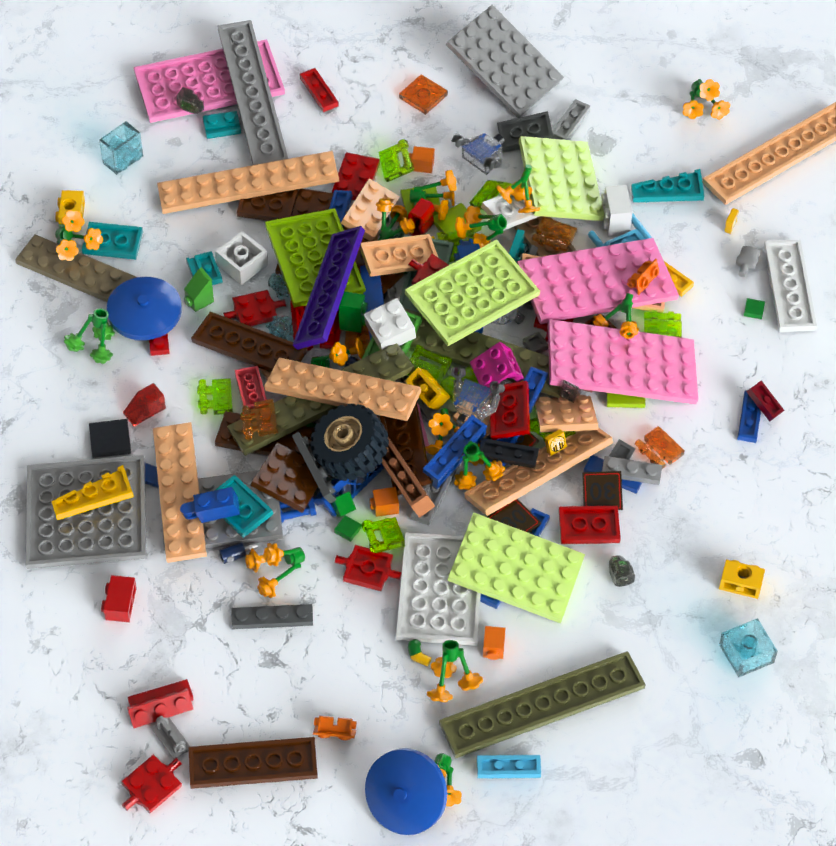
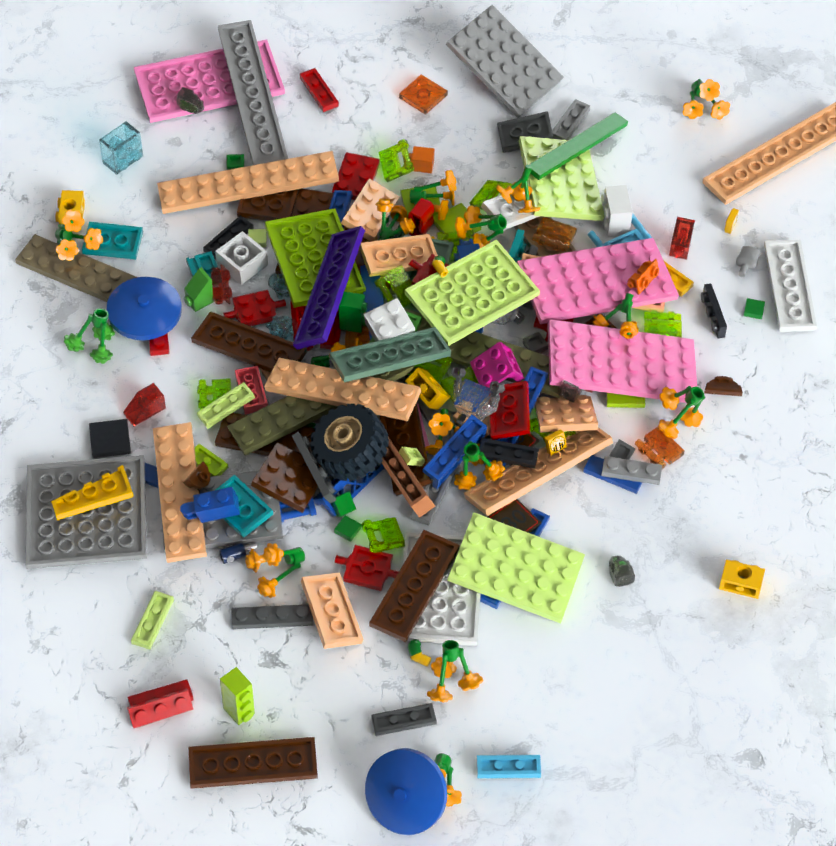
red brick [101,575,137,623] -> none
red plate [121,754,182,813] -> none
light grey hinge [151,716,190,759] -> none
teal plate [203,111,241,139] -> none
clear orange plate [241,399,278,440] -> none
orange hinge [313,715,357,740] -> none
orange brick [369,487,399,517] -> none
olive plate [439,651,646,759] -> none
torso [451,133,504,175] -> none
orange brick [483,626,506,660] -> none
red plate [558,506,621,544] -> none
dark brown piece [582,471,623,510] -> none
teal wing [631,169,704,202] -> none
clear light blue brick [719,618,778,678] -> none
blue tile [737,390,761,443] -> none
dark red plate [746,380,785,422] -> none
none -> yellowish green tile [131,591,174,650]
none -> reddish brown plate [183,461,211,490]
none -> lime plate [195,444,229,477]
none -> yellowish green tile [197,382,255,429]
none -> black tile [203,216,254,260]
none -> clear red hinge [211,264,232,305]
none -> lime brick [220,667,255,725]
none -> green tile [226,154,245,170]
none -> yellowish green tile [248,229,267,247]
none -> light nougat plate [301,572,364,649]
none -> sand green plate [330,327,451,382]
none -> reddish brown plate [369,530,460,642]
none -> dark grey tile [371,703,437,736]
none -> clear neon green plate [374,265,412,307]
none -> yellowish green tile [399,447,425,466]
none -> yellow arm [432,255,448,277]
none -> tile [529,112,628,180]
none -> light orange plant [658,386,705,439]
none -> clear red slope [669,217,695,260]
none -> black plate [701,283,727,339]
none -> reddish brown plate [704,376,743,396]

